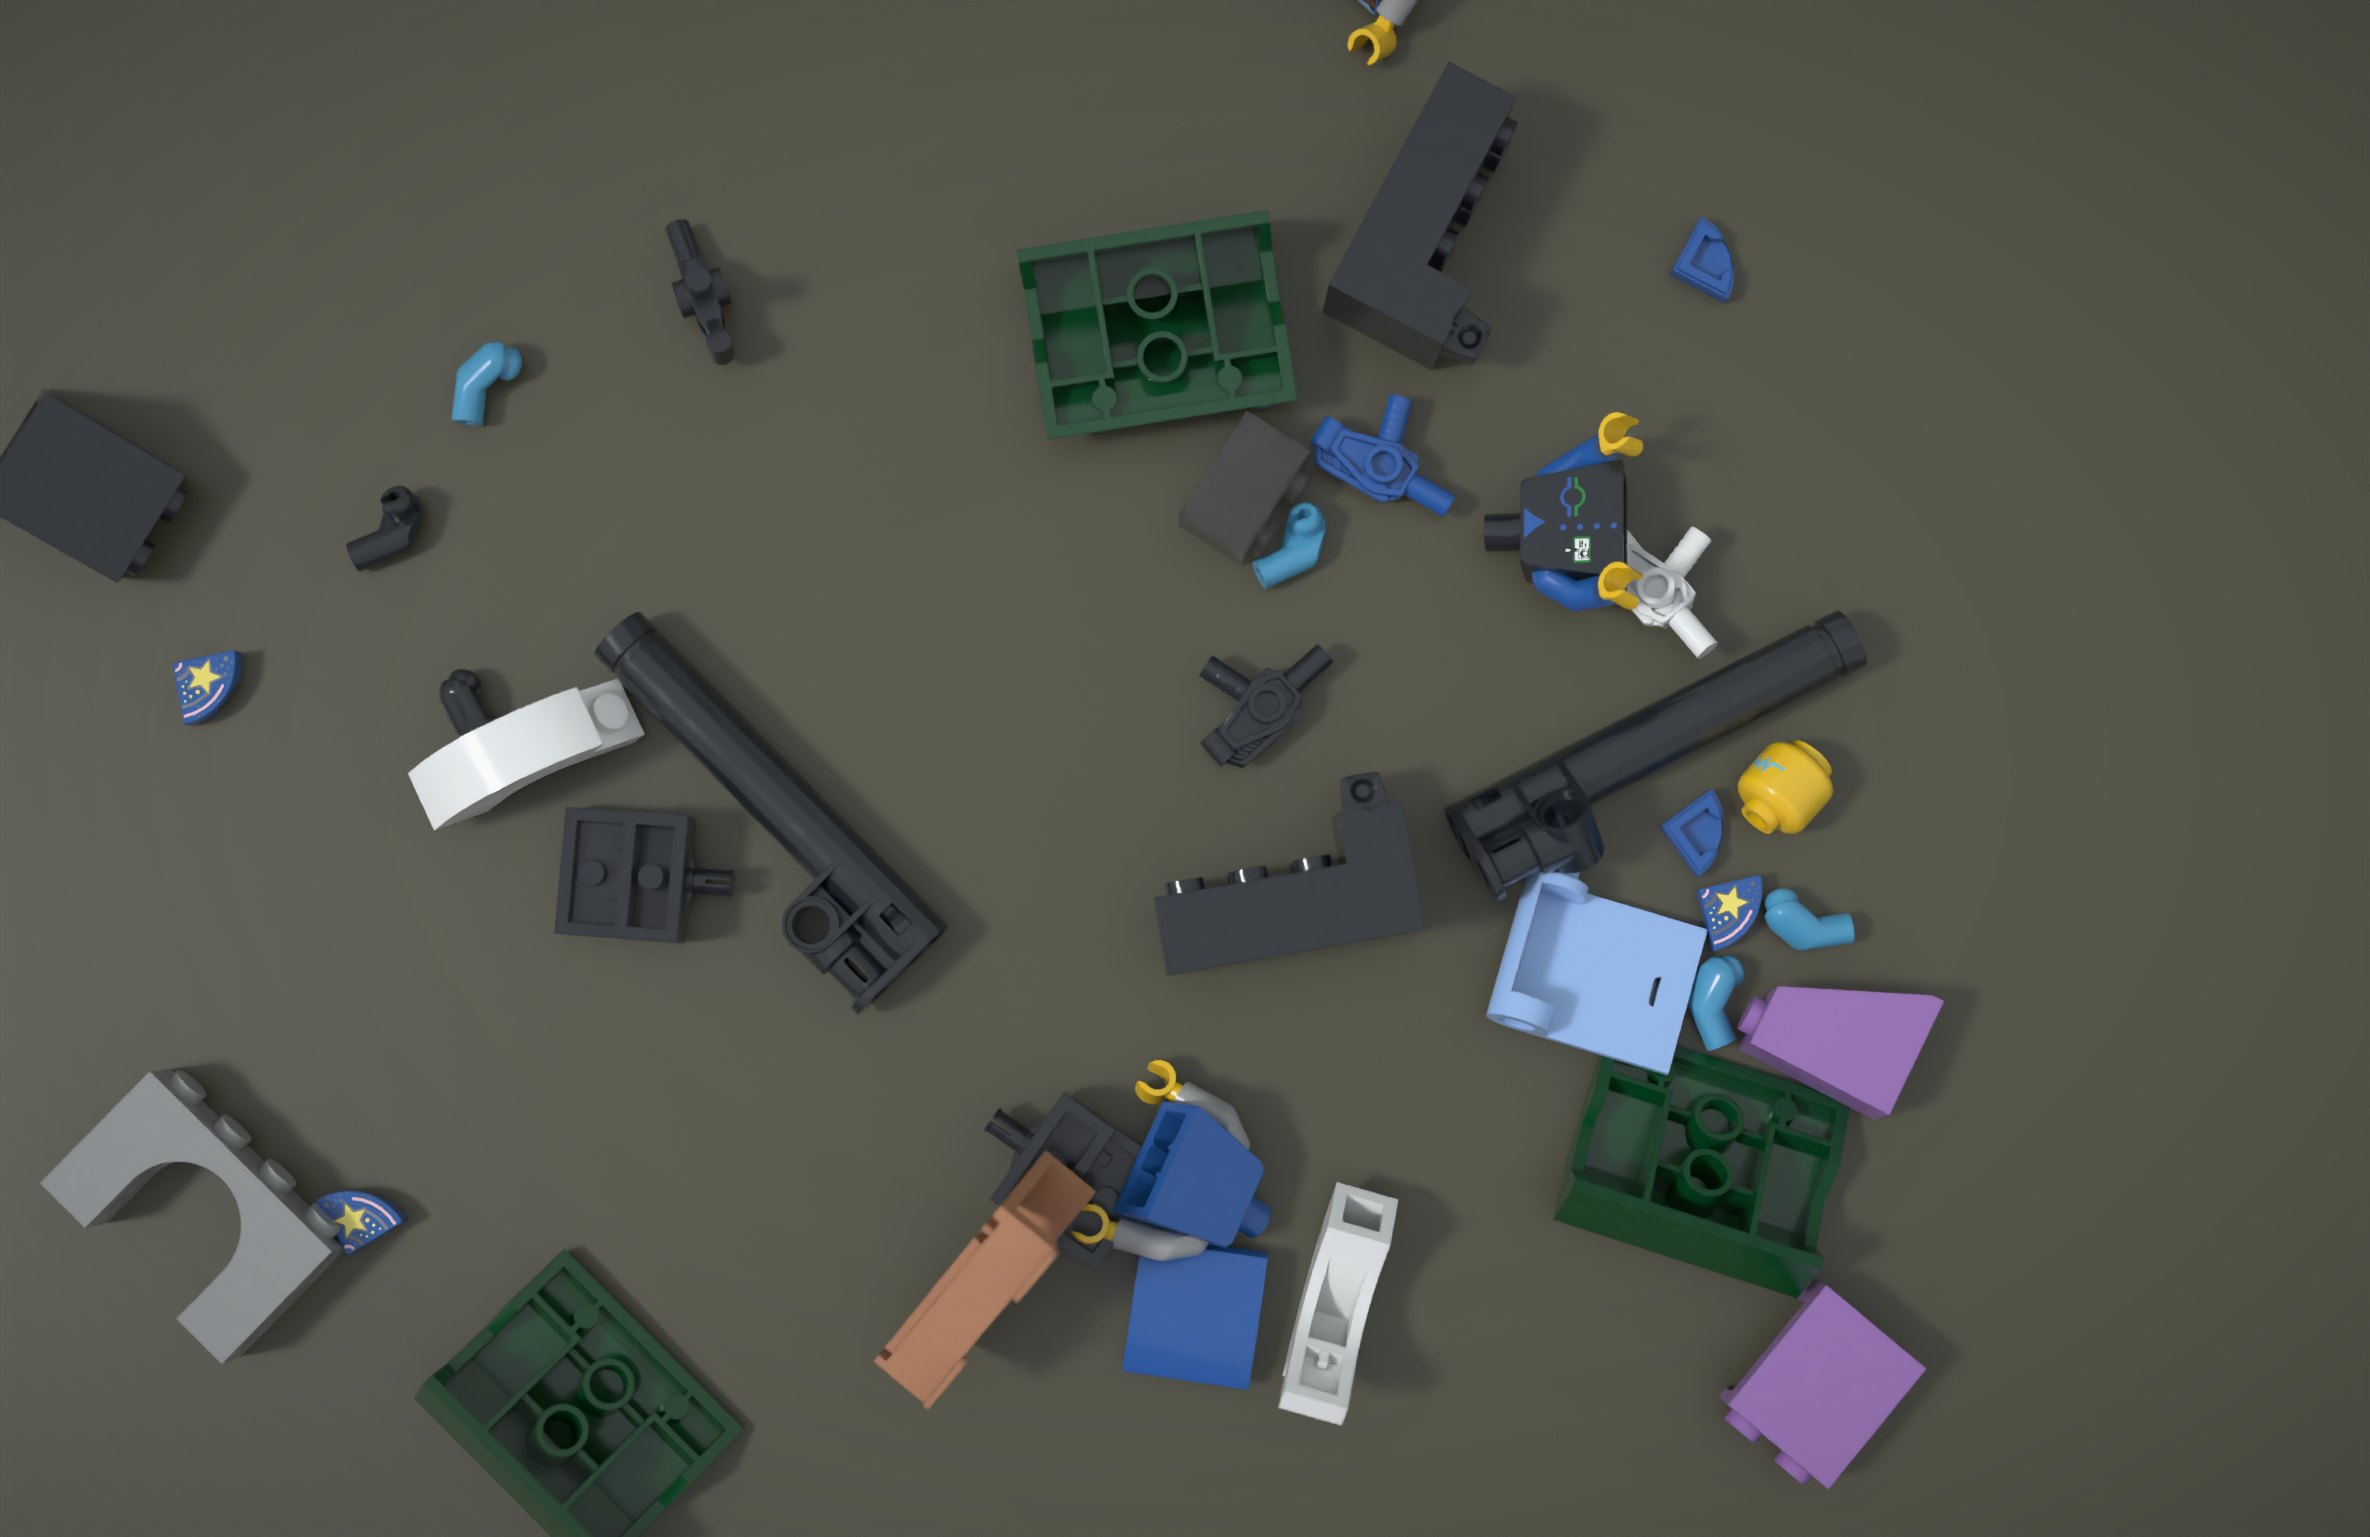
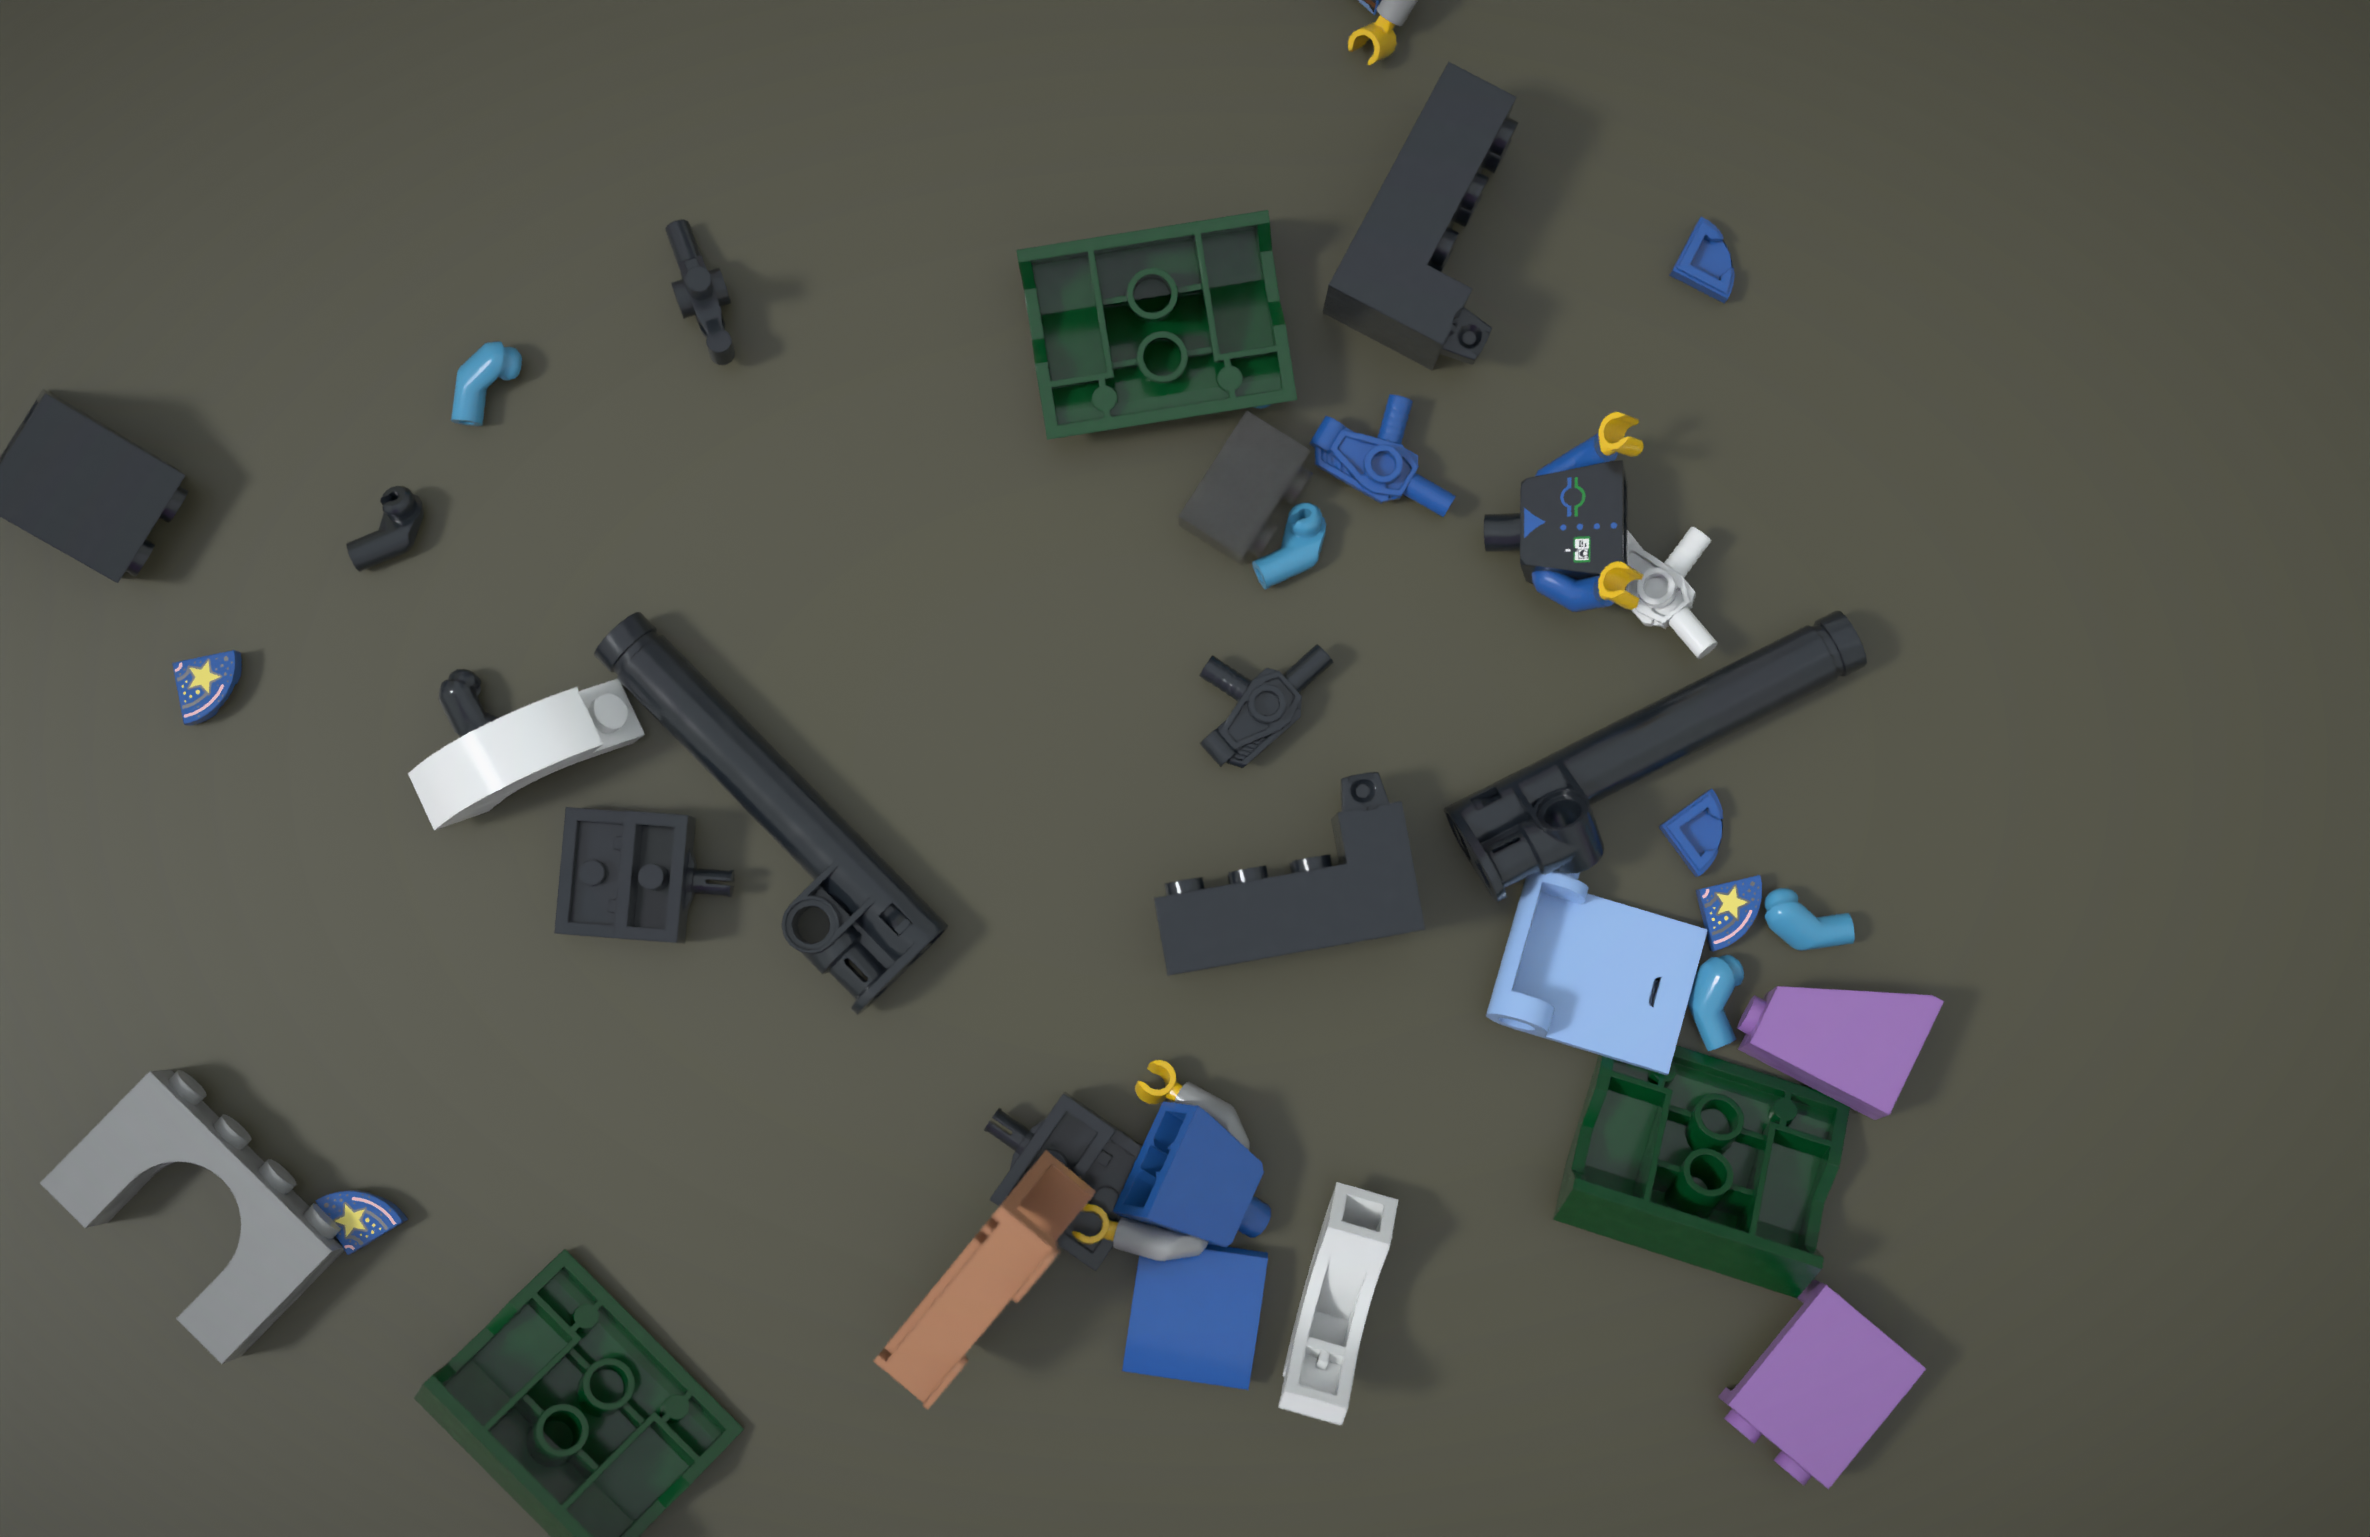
yellow head [1738,740,1833,834] -> none

